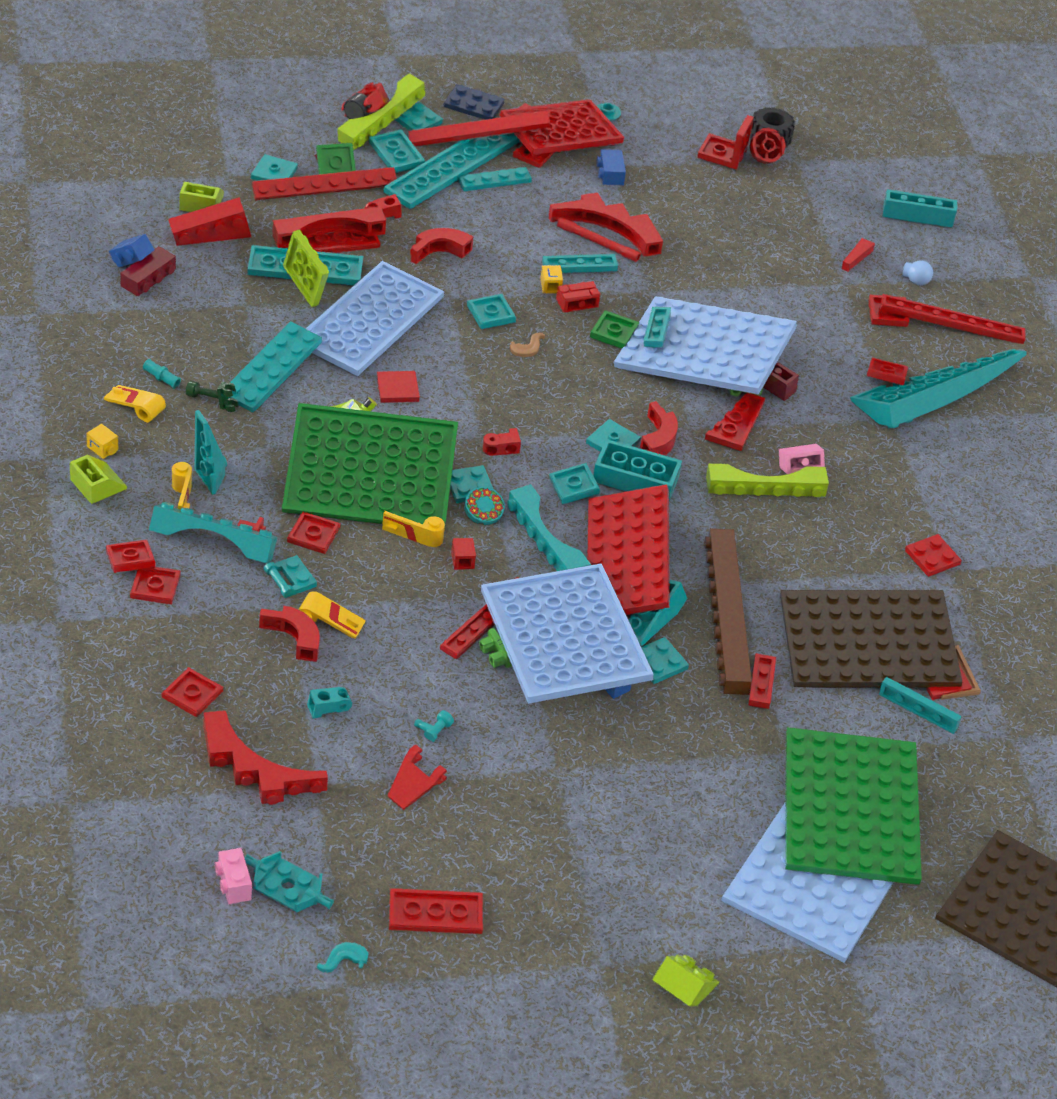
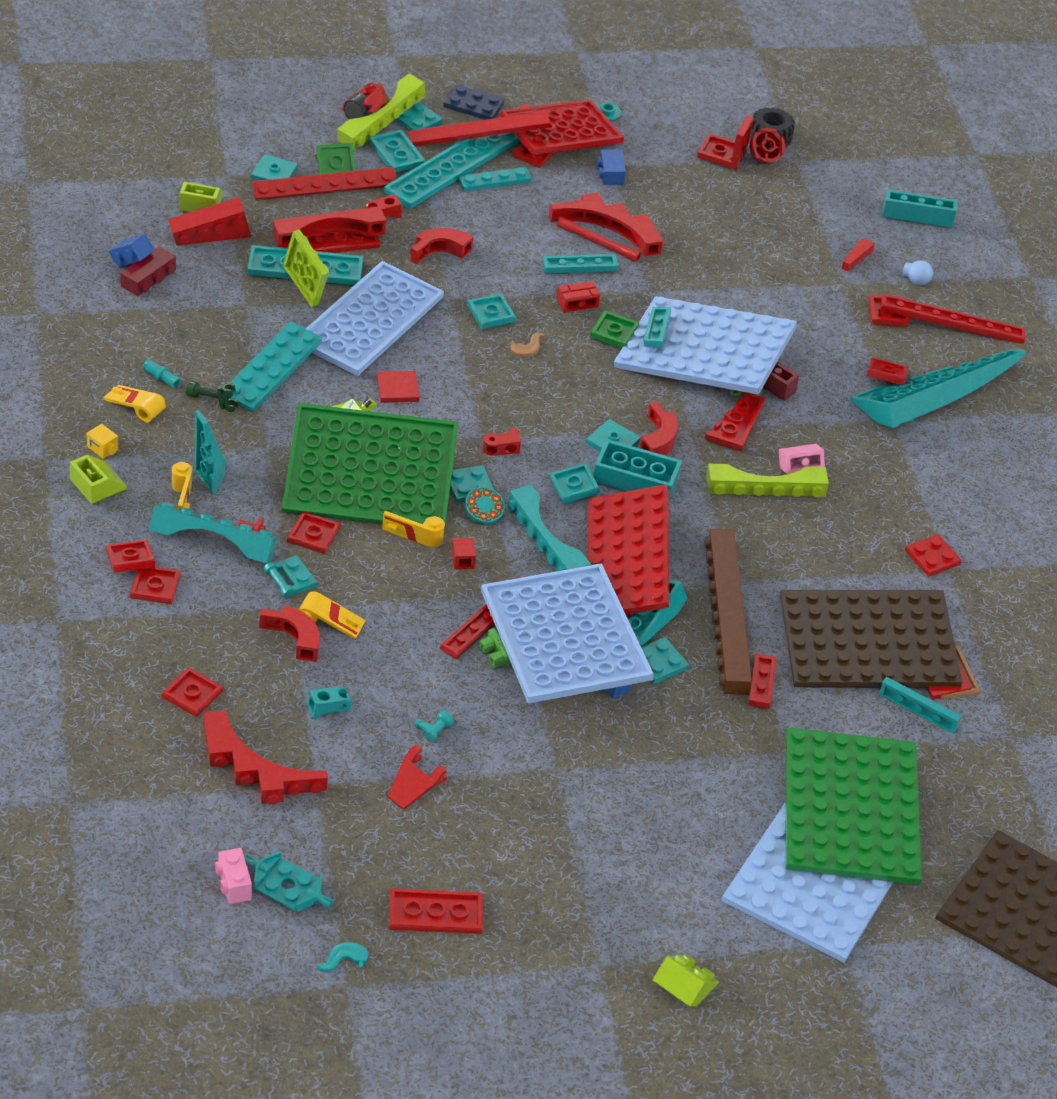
yellow brick [540,266,563,293] -> none

